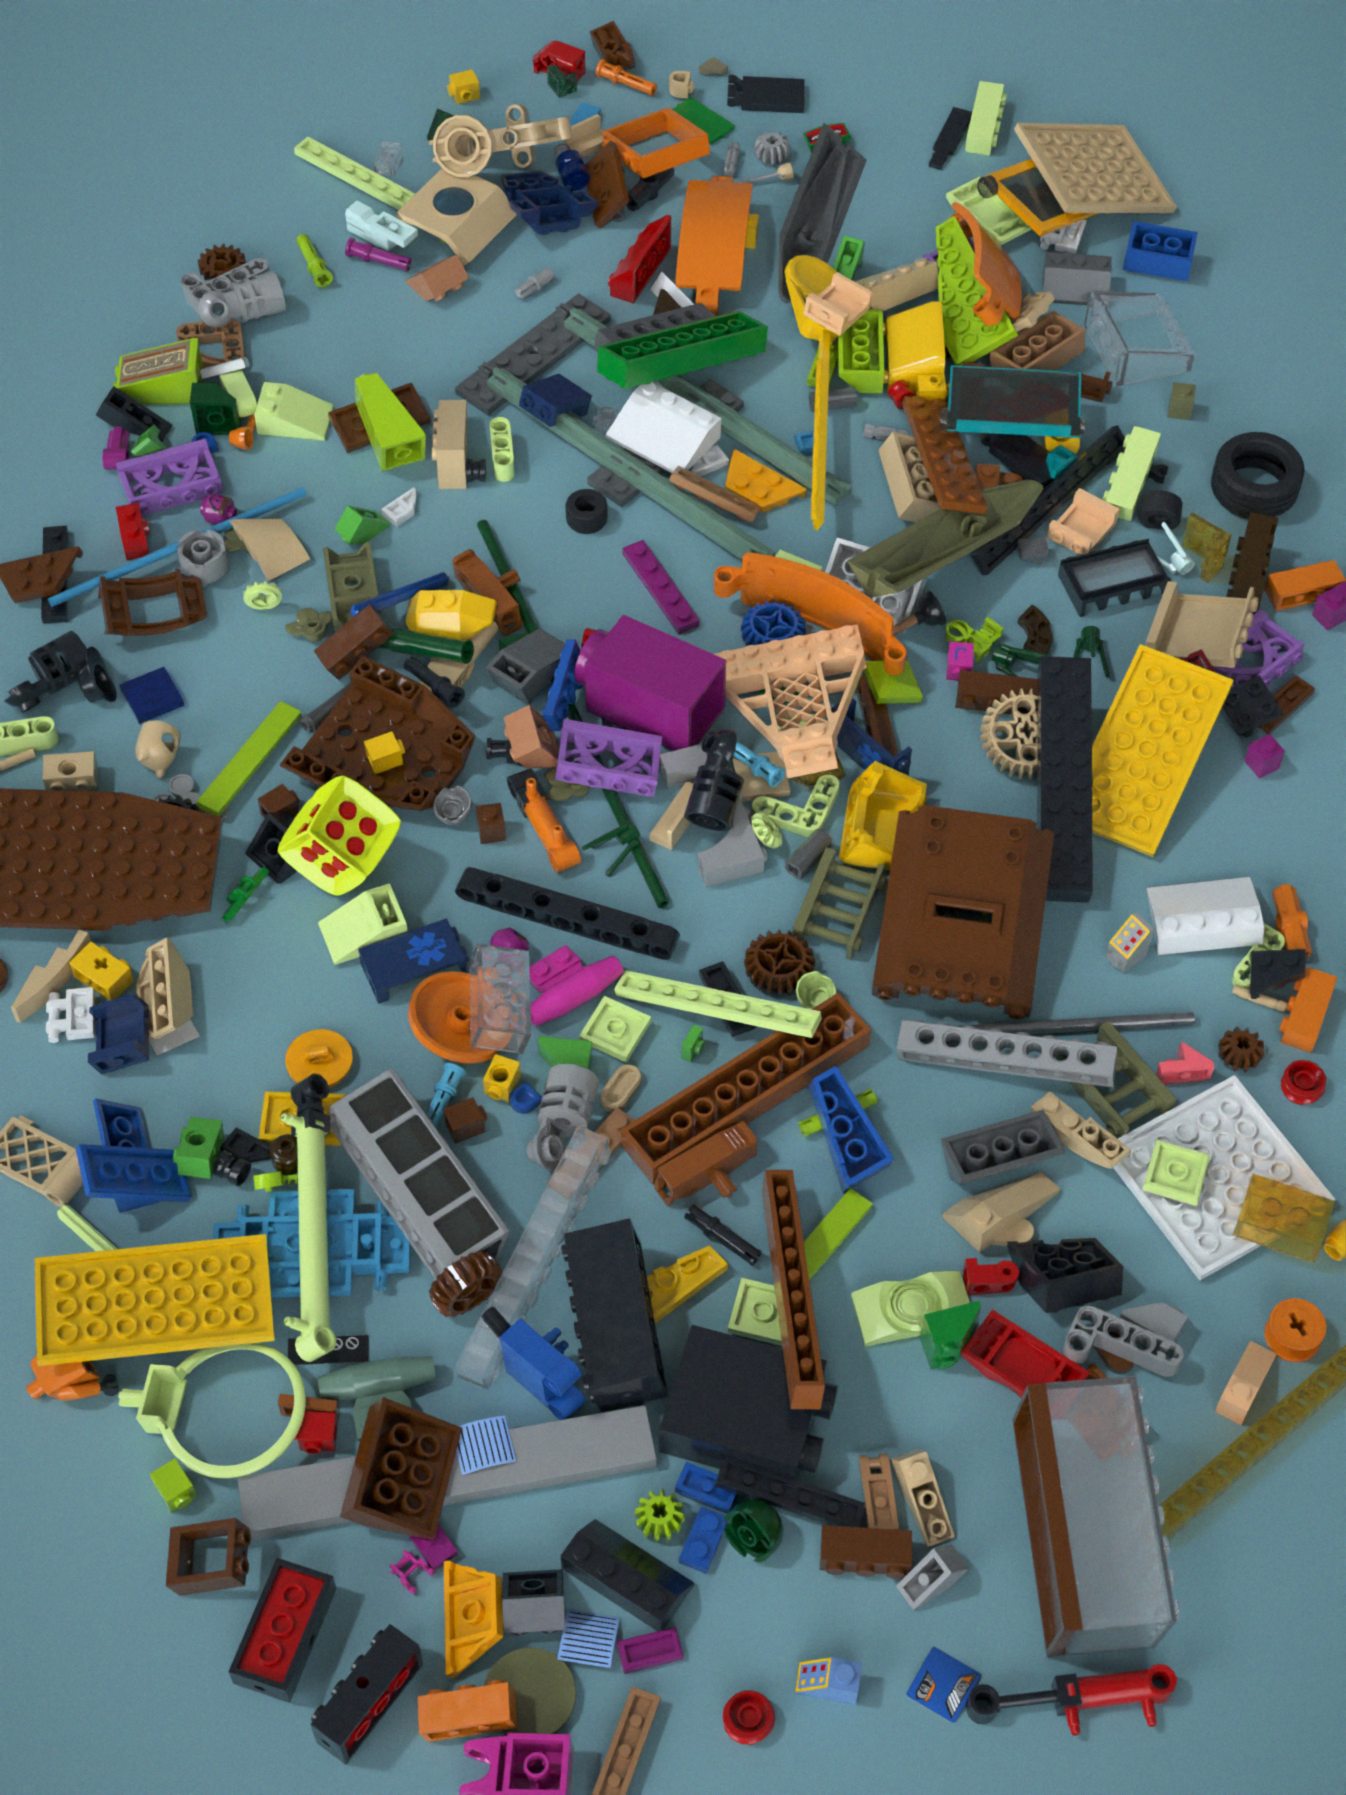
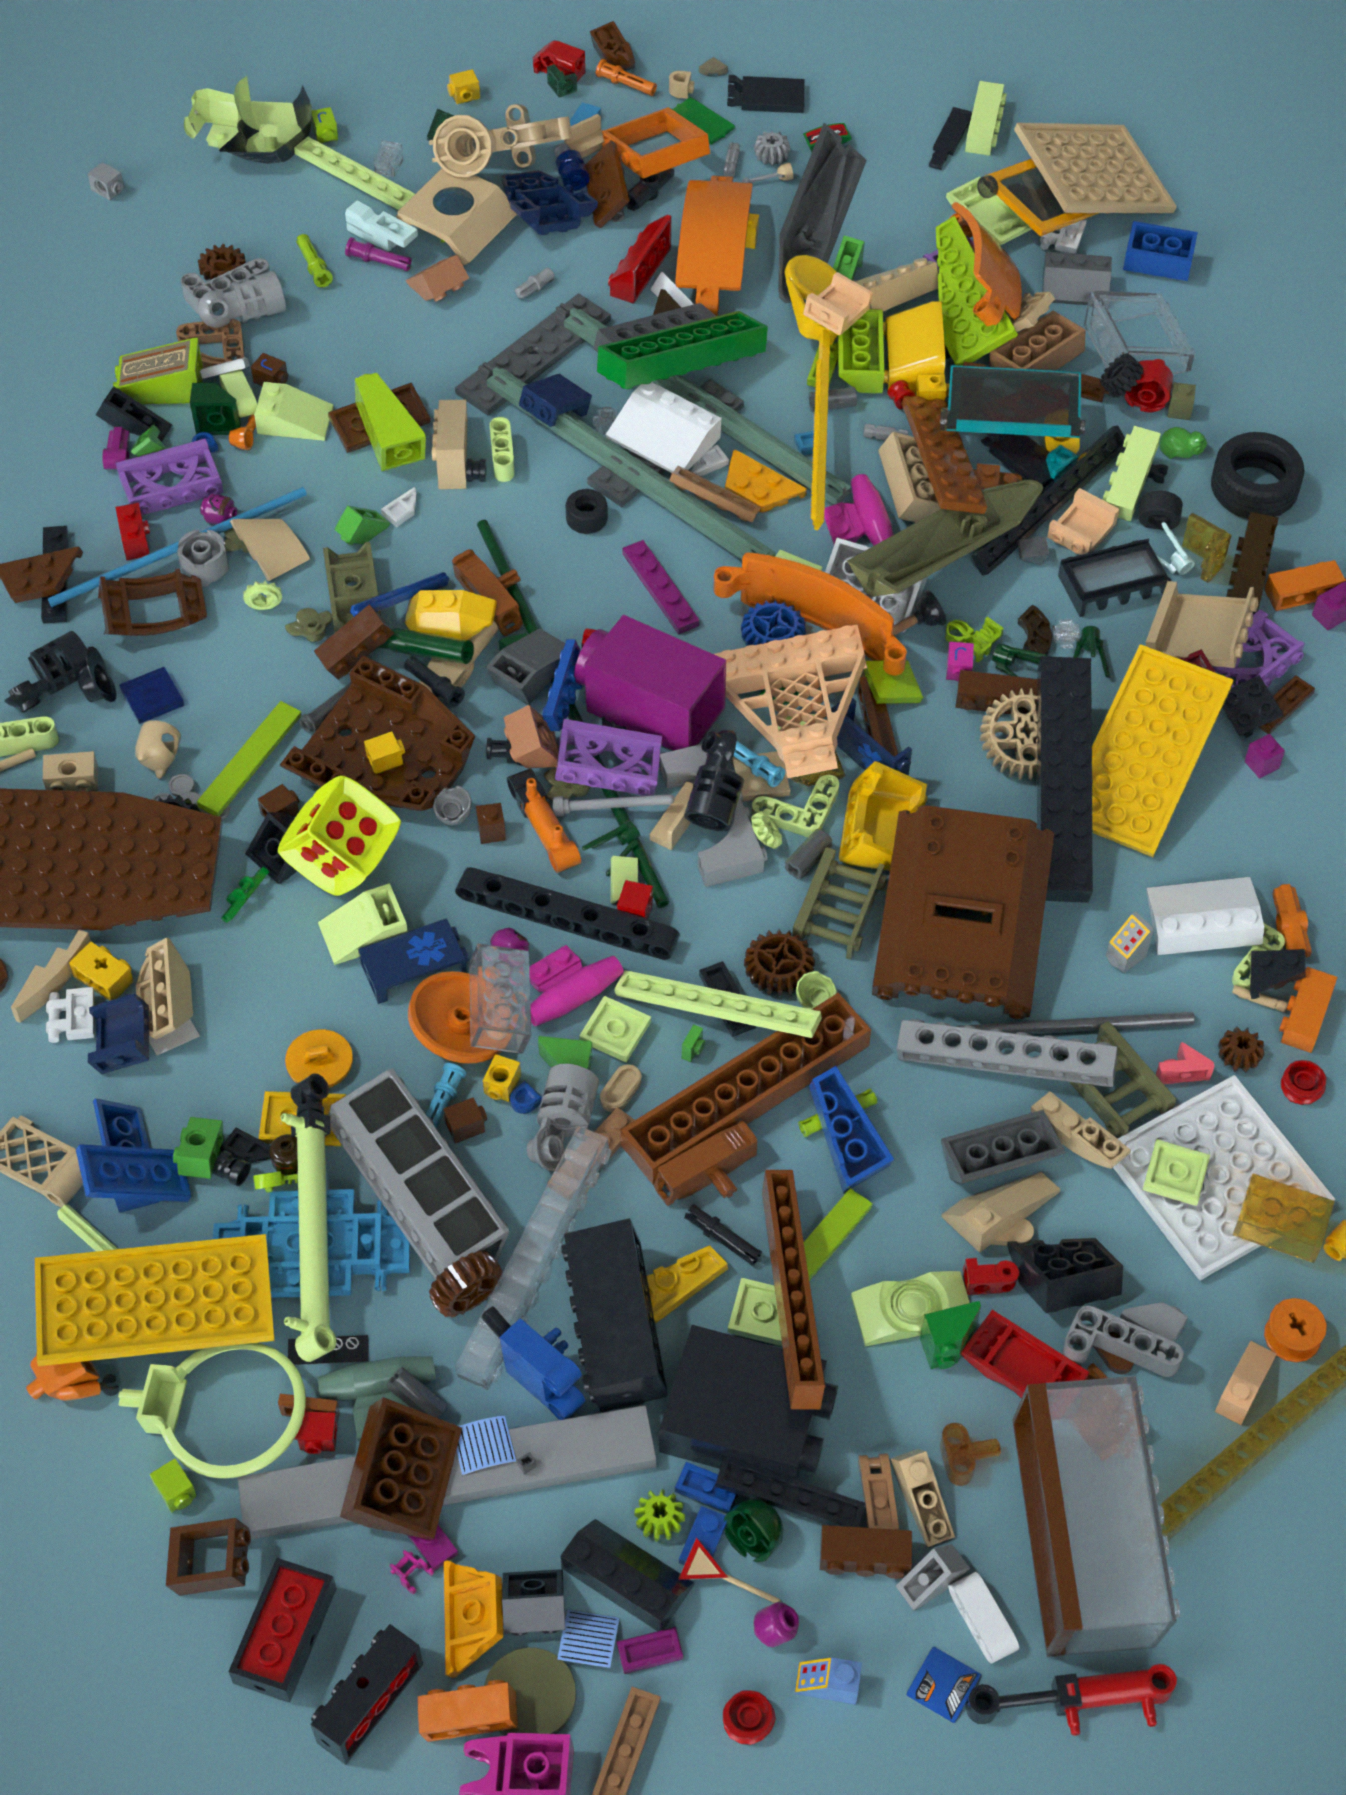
none -> light grey brick [87,162,124,200]
none -> yellowish green piece [184,76,312,164]
none -> reddish brown brick [251,353,288,387]
none -> lime brick [311,107,338,143]
none -> dark grey axle [386,1367,447,1418]
none -> dark grey piece [517,1452,536,1474]
none -> light grey piece [553,794,675,817]
none -> yellowish green tile [611,856,638,904]
none -> red piece [617,880,653,919]
none -> piece [678,1538,781,1603]
none -> magenta head [753,1602,799,1648]
none -> dark pink plate [824,474,893,546]
none -> clear orange beam [940,1423,1001,1486]
none -> white beam [948,1572,1019,1664]
none -> clear gear [1053,618,1080,648]
none -> black tyre [1100,353,1143,398]
none -> red brick [1124,359,1173,413]
none -> bright green hair [1159,427,1207,459]

